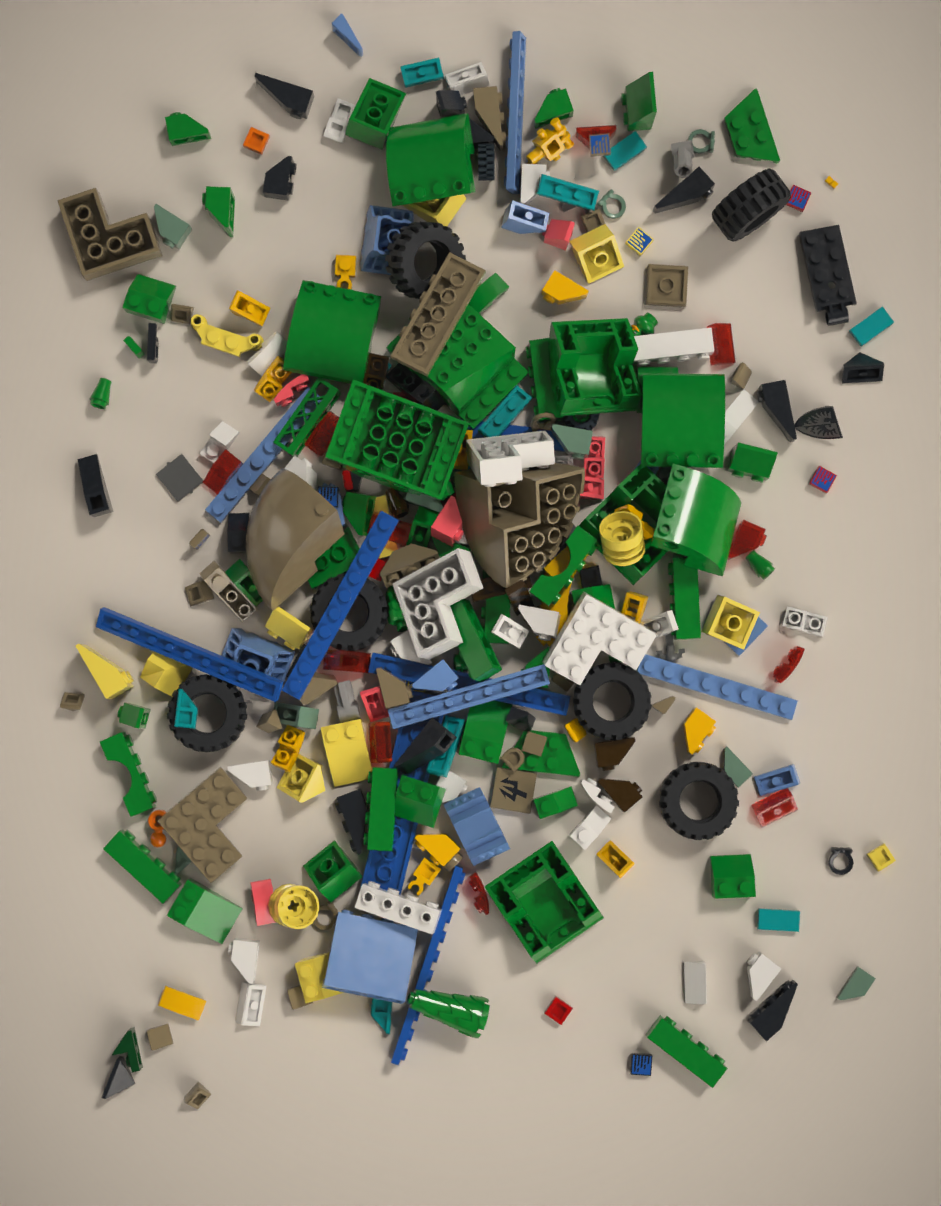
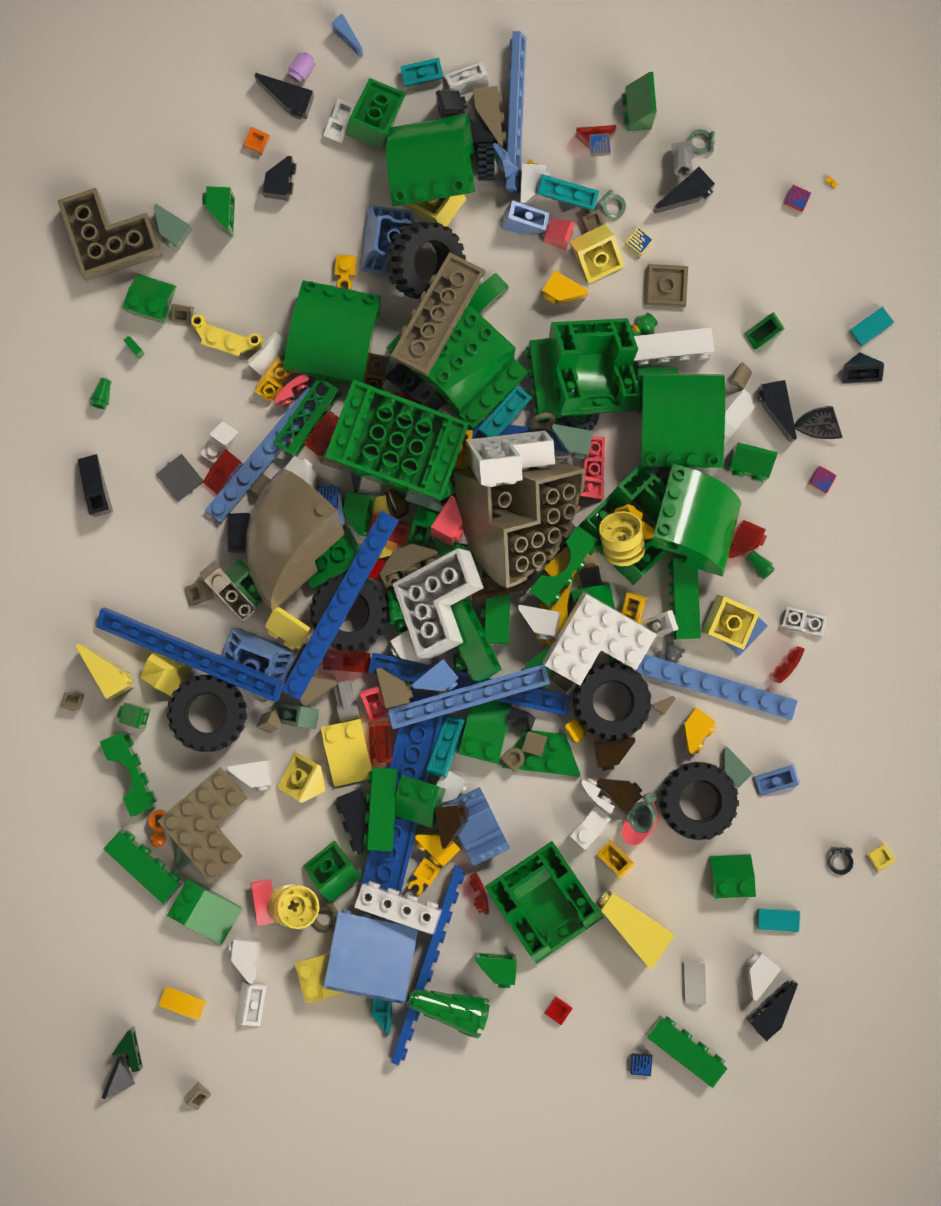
black tile [147,323,159,363] -> none
dark tan slope [147,1024,173,1051] -> none
green slope [165,112,211,146] -> none
teal tile [174,689,198,729] -> none
dark tan tile [189,529,210,550] -> none
yellow slope [229,290,270,326] -> none
yellow slope [271,725,305,773] -> none
dark tan slope [287,985,313,1010] -> none
red tile [342,470,354,492] -> none
black slope [394,718,457,774] -> none
dark tan tile [444,852,463,872] -> none
dark tan tile [490,767,537,814] -> none
white slope [492,614,529,649] -> none
dark brown tile [505,580,534,616] -> none
yellow piece [526,117,574,164] -> none
green slope [533,786,578,819] -> none
green slope [534,88,574,129] -> none
teal tile [604,131,647,171] -> none
clear red slope [706,323,736,365] -> none
black tyre [712,168,791,242] -> none
green wing [724,88,780,164] -> none
clear red slope [751,788,798,828] -> none
black hinge [799,225,857,326] -> none
sand green tile [837,966,876,1000] -> none
none -> lavender brick [287,52,315,83]
none -> dark brown slope [434,802,469,849]
none -> green slope [475,952,517,988]
none -> medium blue slope [493,143,518,178]
none -> light yellow slope [598,890,675,970]
none -> sand green hair [622,793,658,846]
none -> green slope [744,312,785,350]

